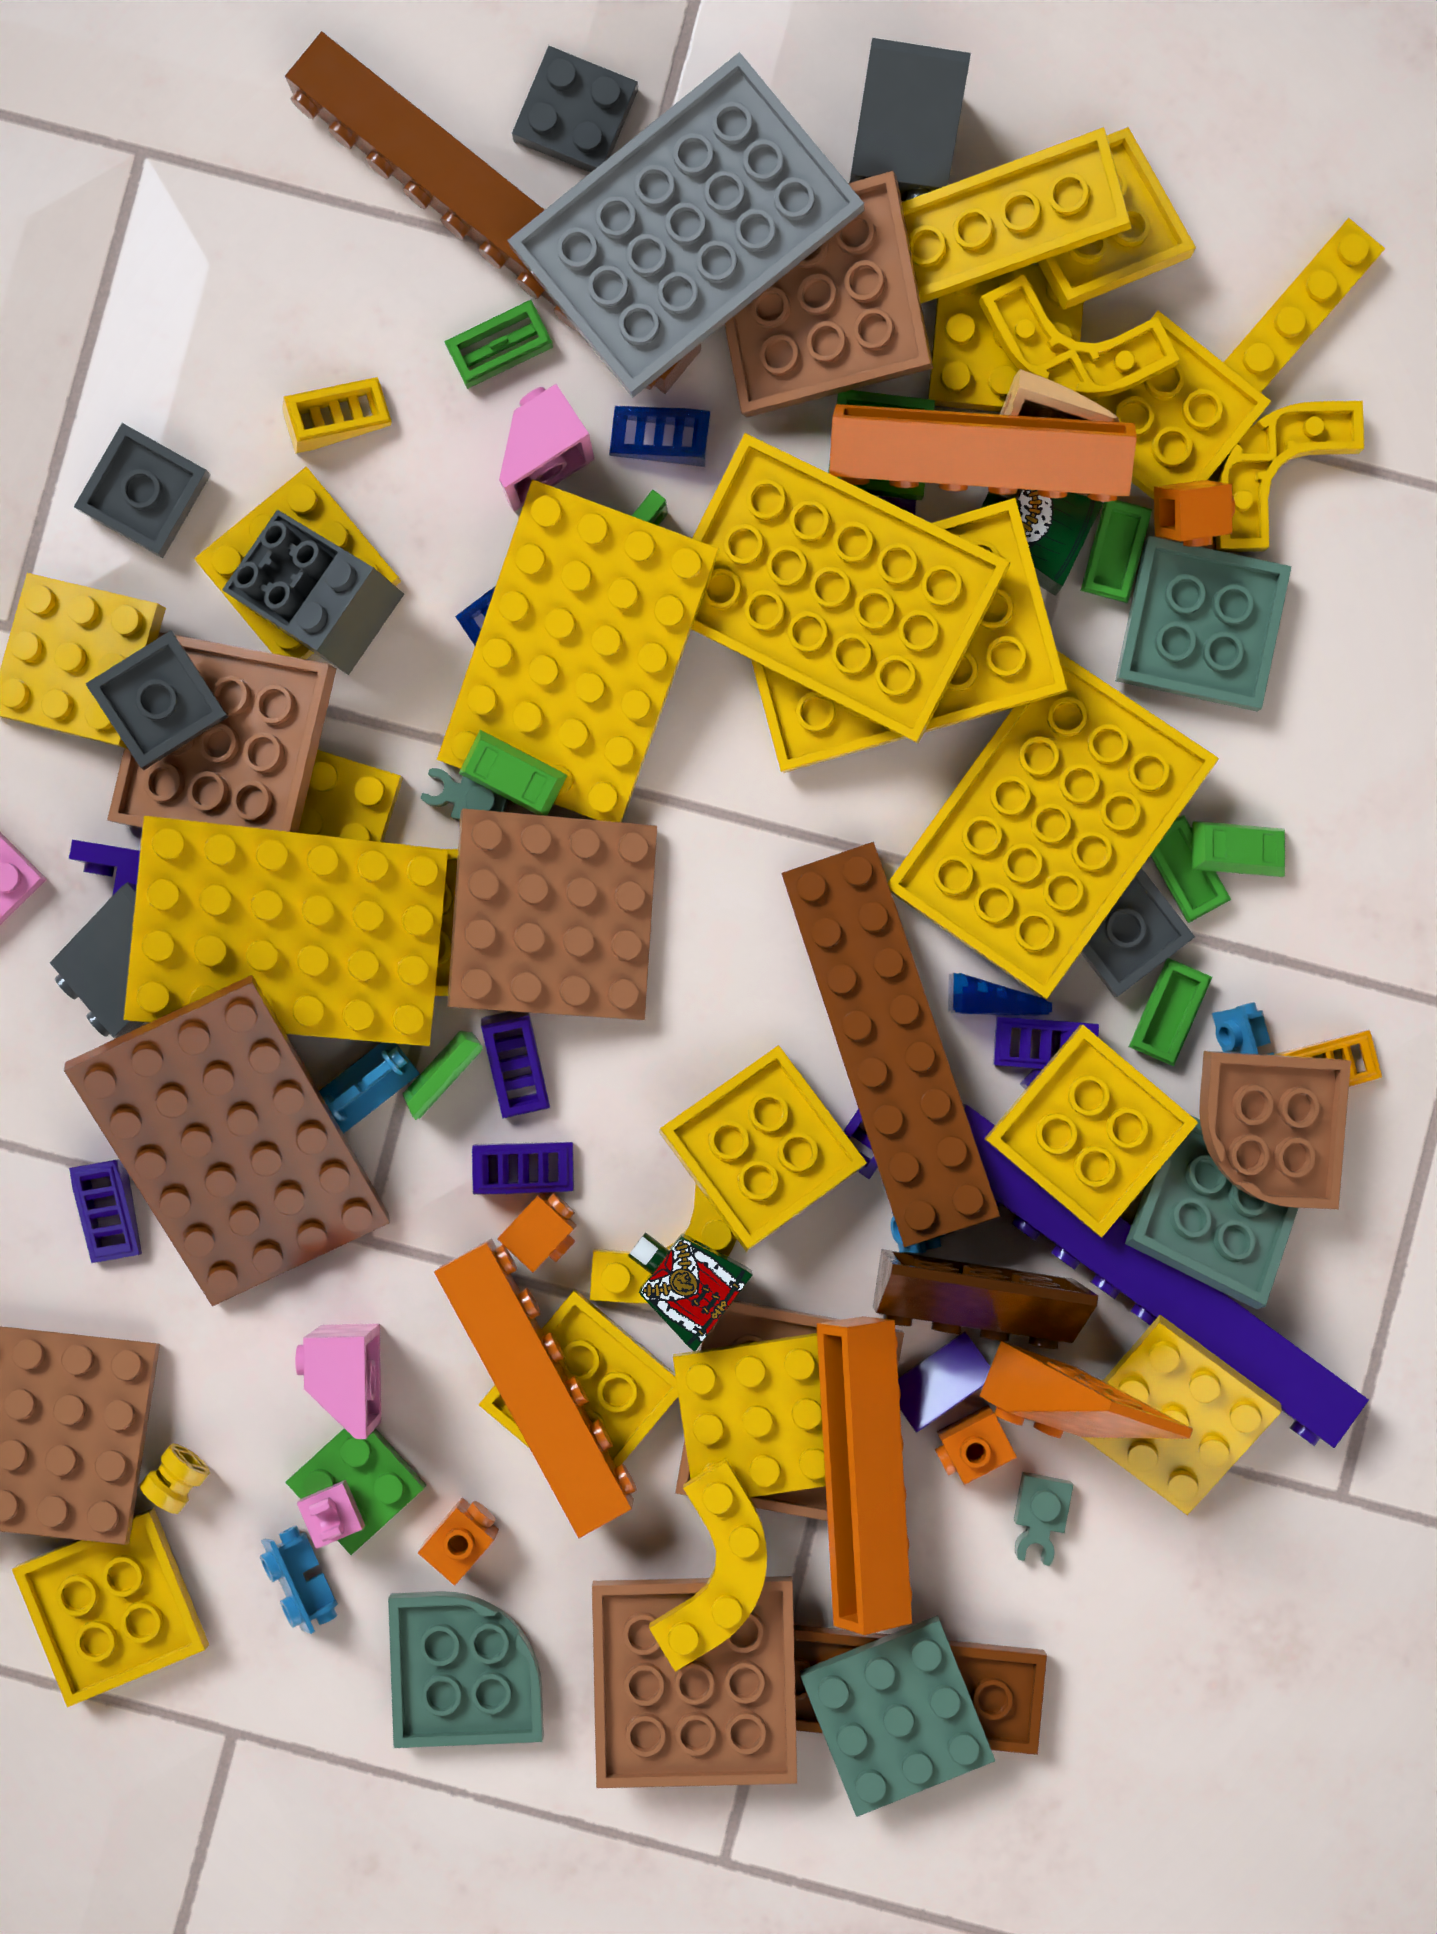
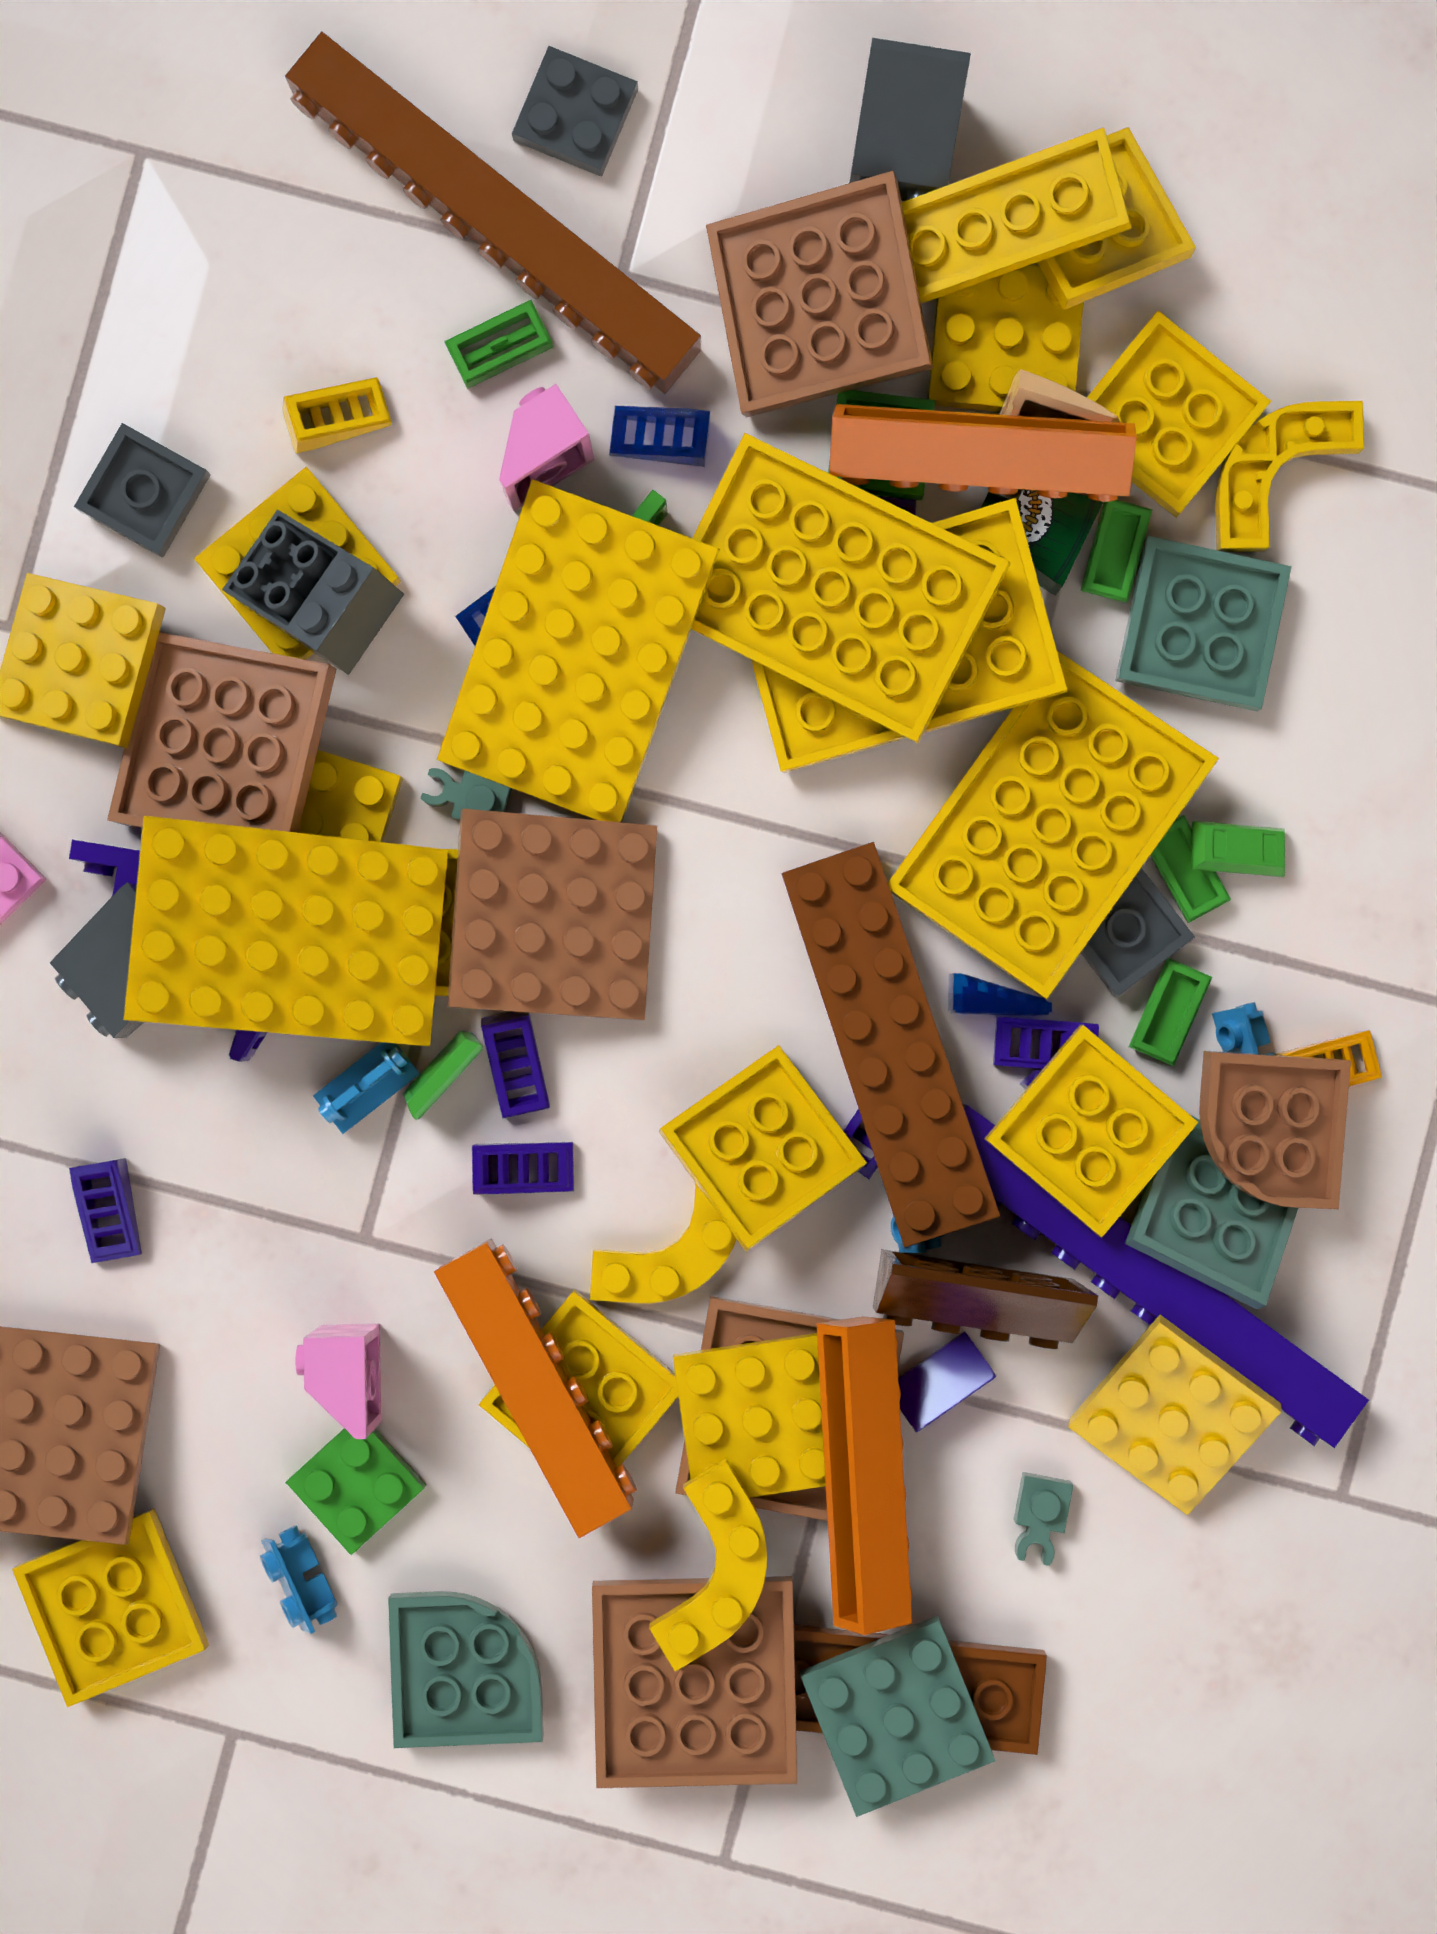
dark orange plate [64,975,390,1307] -> none
dark grey plate [86,631,228,770] -> none
yellow wheel [139,1443,210,1514] -> none
bright pink tile [297,1480,365,1549] -> none
orange brick [418,1497,499,1586] -> none
bright green tile [459,730,568,816] -> none
orange brick [497,1192,577,1273] -> none
light grey plate [507,52,864,398] -> none
torso [628,1232,753,1352] -> none
orange brick [935,1405,1017,1485] -> none
yellow plate [979,274,1180,398] -> none
orange slope [980,1341,1193,1439] -> none
orange brick [1154,480,1235,547] -> none
yellow plate [1223,218,1385,392] -> none

